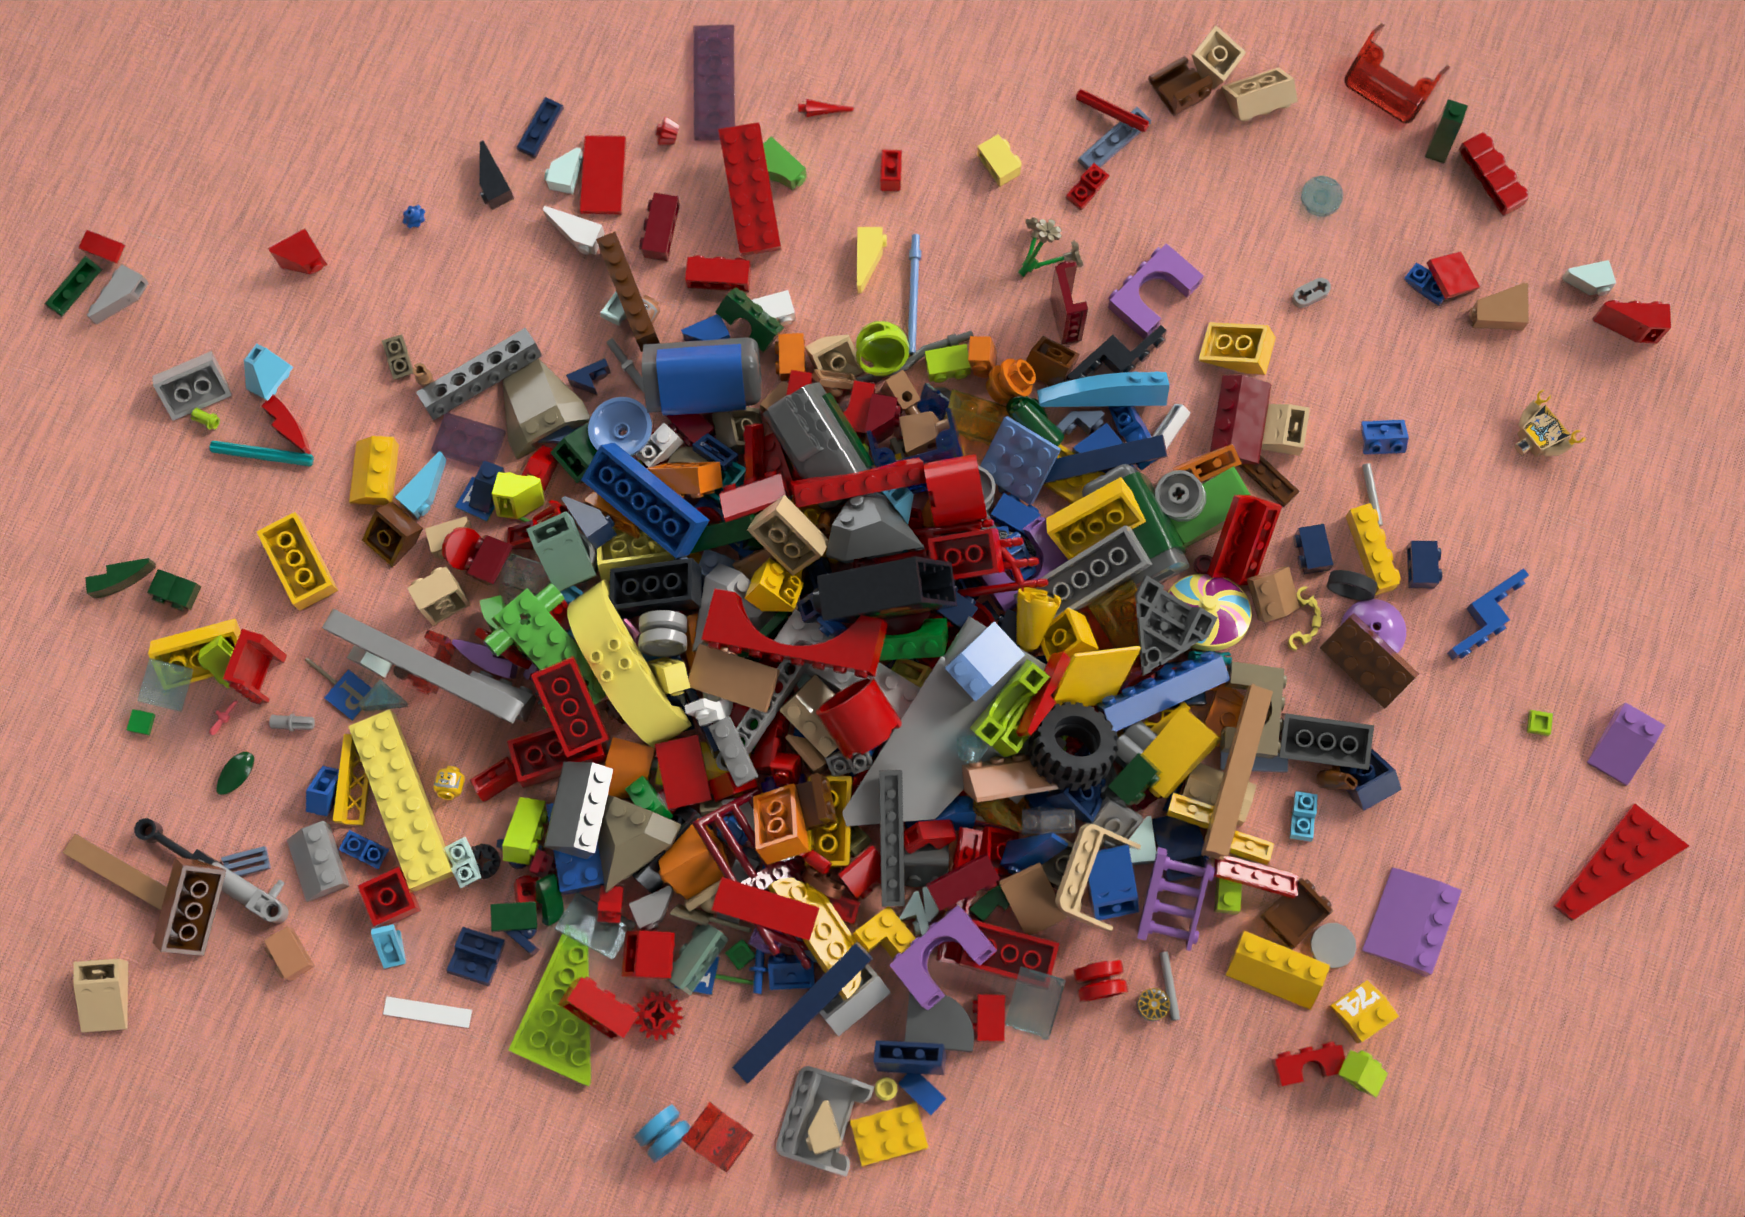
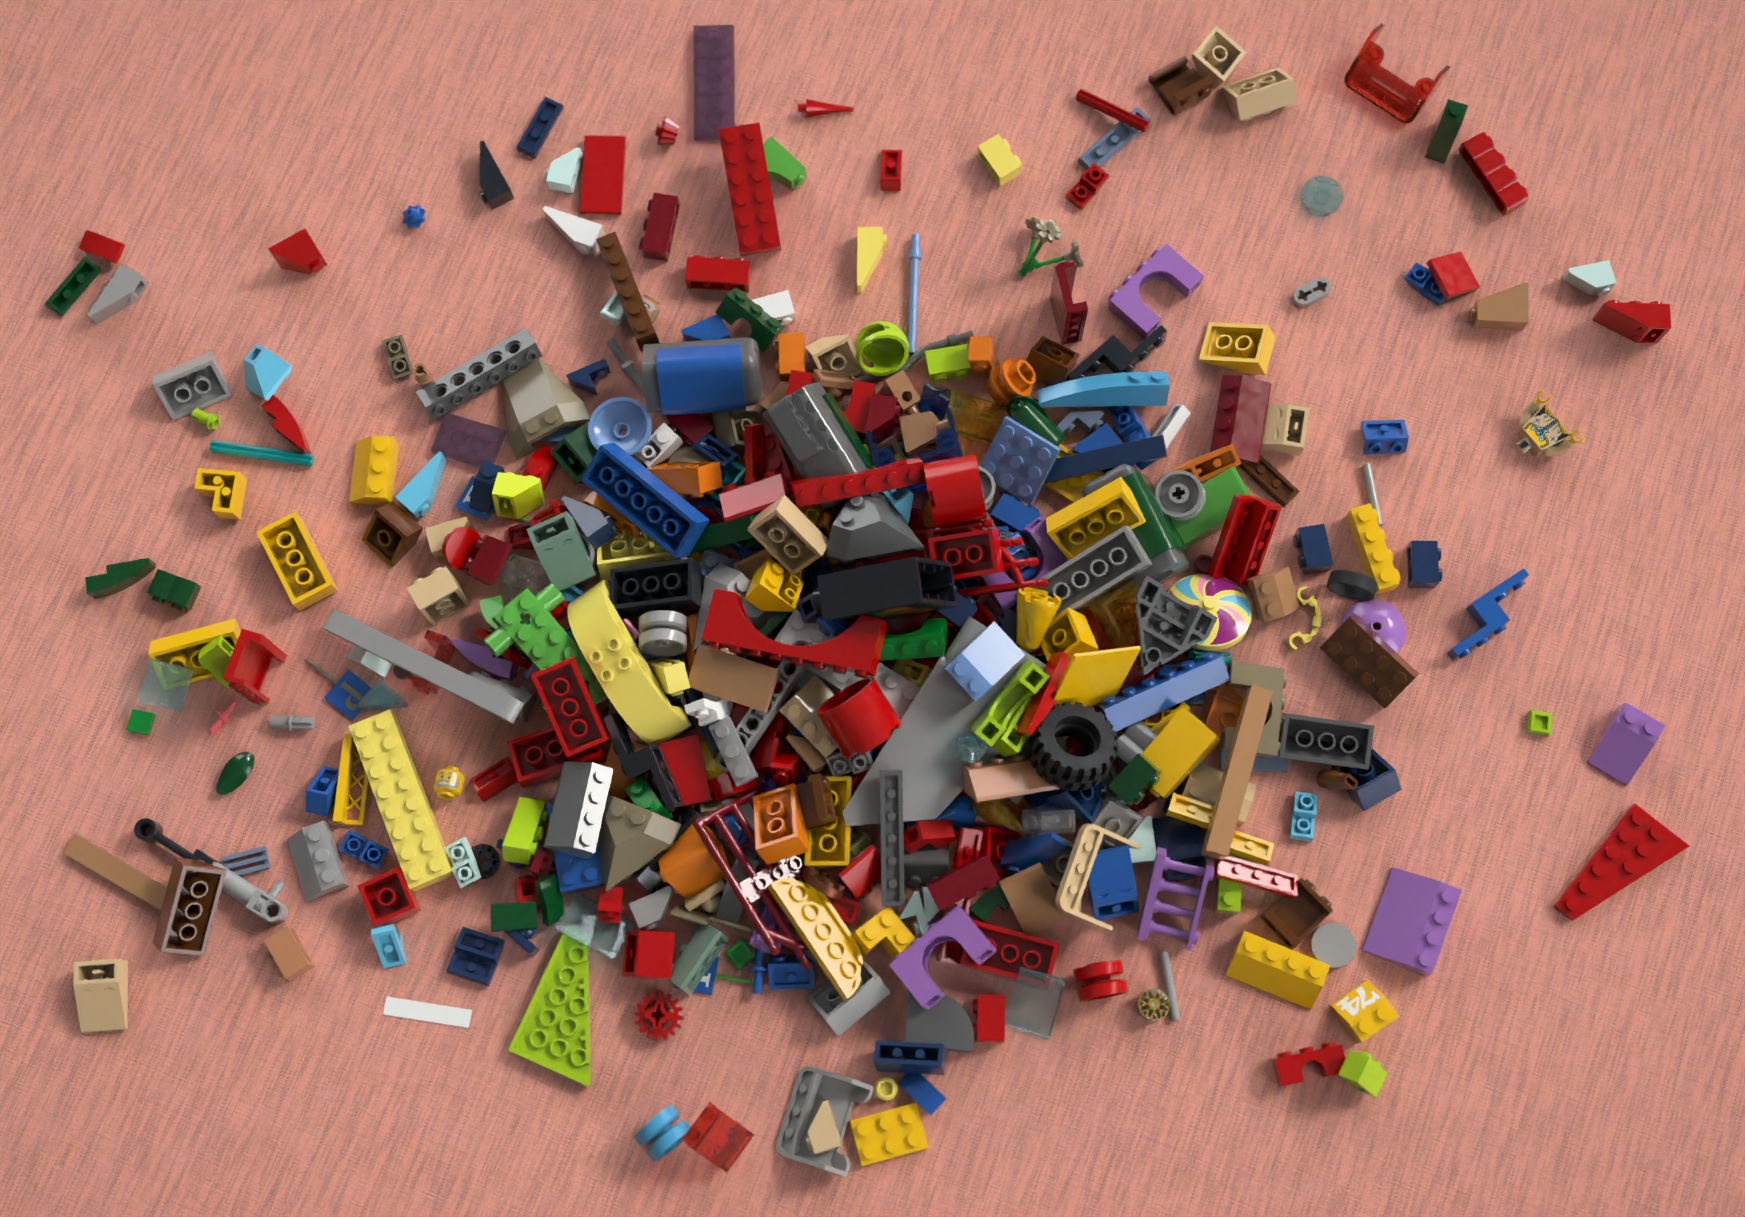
red brick [558,977,638,1042] -> none
red sticker [711,877,820,941] -> none
dark blue tile [732,942,873,1084] -> none
red bar [799,850,832,875] -> none
none -> yellow brick [194,468,247,520]
none -> black bracket [603,713,684,811]

